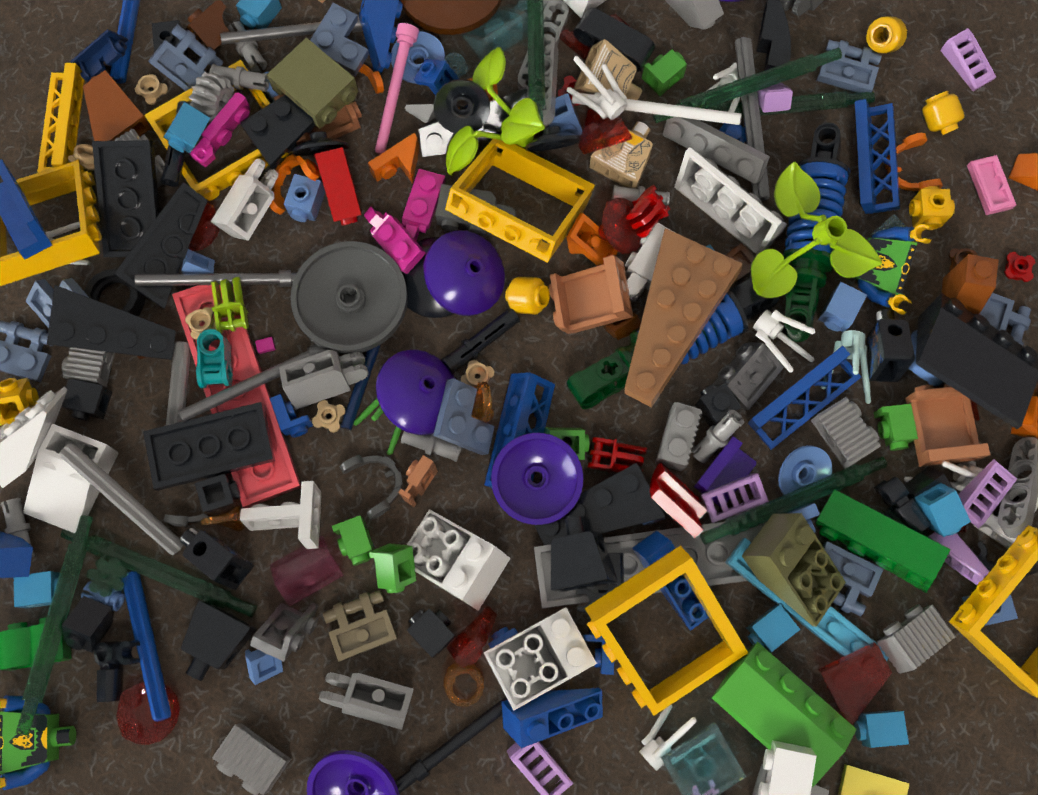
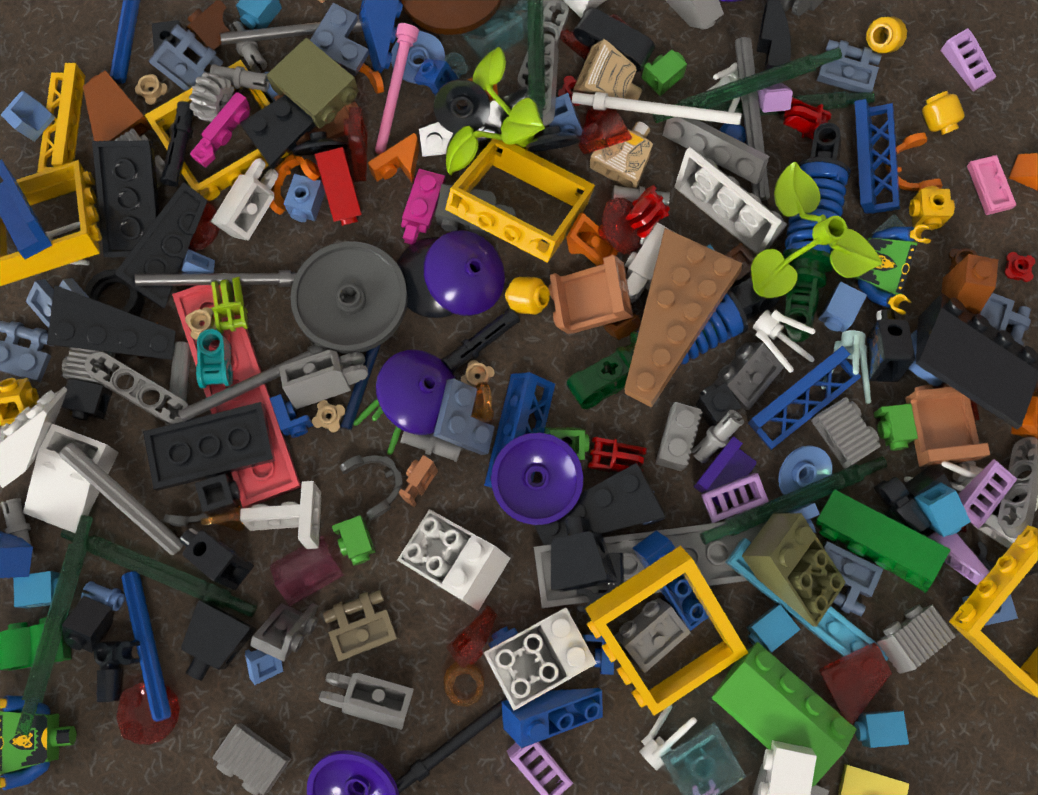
tan plate [68,144,95,171] -> none
dark blue hinge [70,29,128,82] -> none
clear green plant [86,558,128,597] -> none
dark azure brick [163,102,210,153] -> none
dark pink piece [255,336,276,354] -> none
dark pink hinge [364,207,426,274] -> none
bright green brick [369,543,416,593] -> none
light grey slope [405,104,437,123] -> none
black brick [407,608,456,658] -> none
white plant [567,56,628,120] -> none
slope [650,462,707,538] -> none
none -> medium blue panel [1,91,55,142]
none -> light grey beam [85,352,190,425]
none -> clear red wing [344,107,368,181]
none -> light grey bracket [614,598,691,673]
none -> red arm [783,97,832,142]

